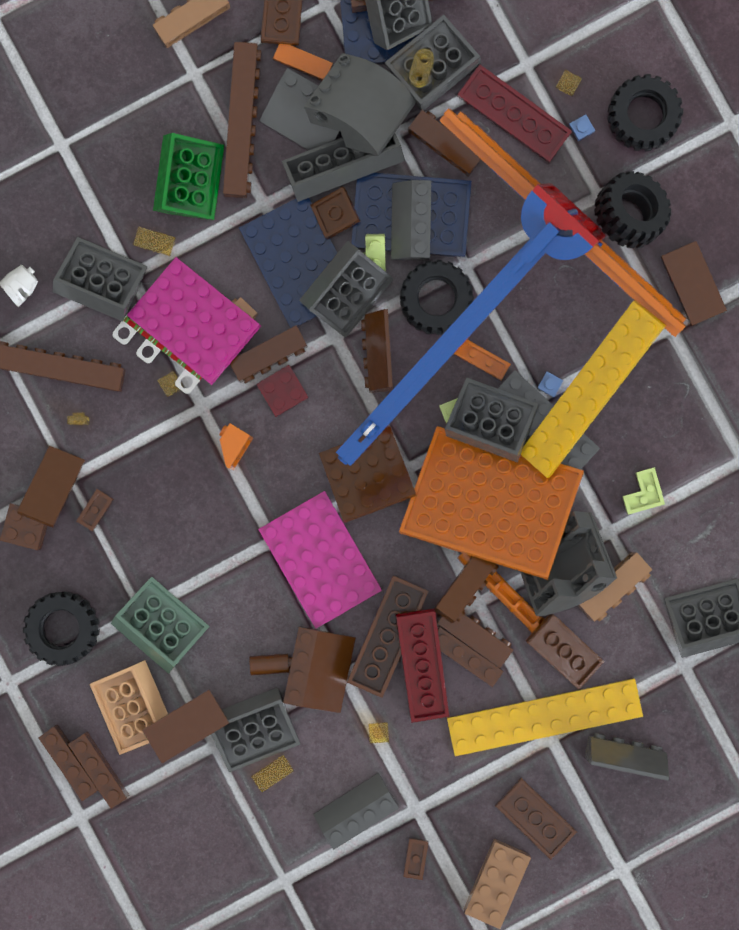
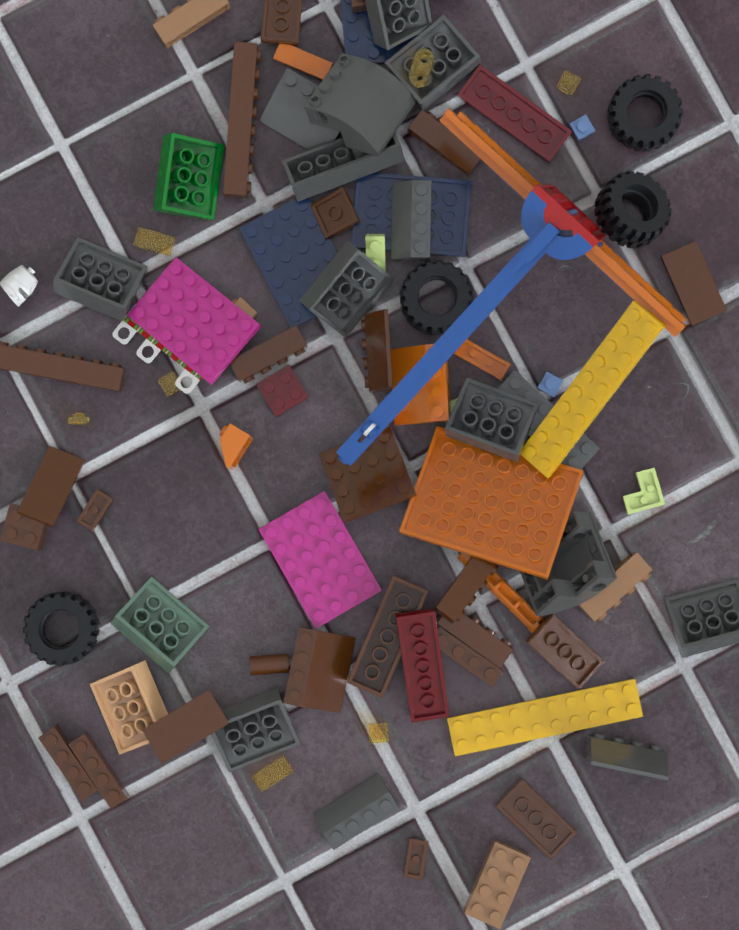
none -> orange slope [390,344,451,425]

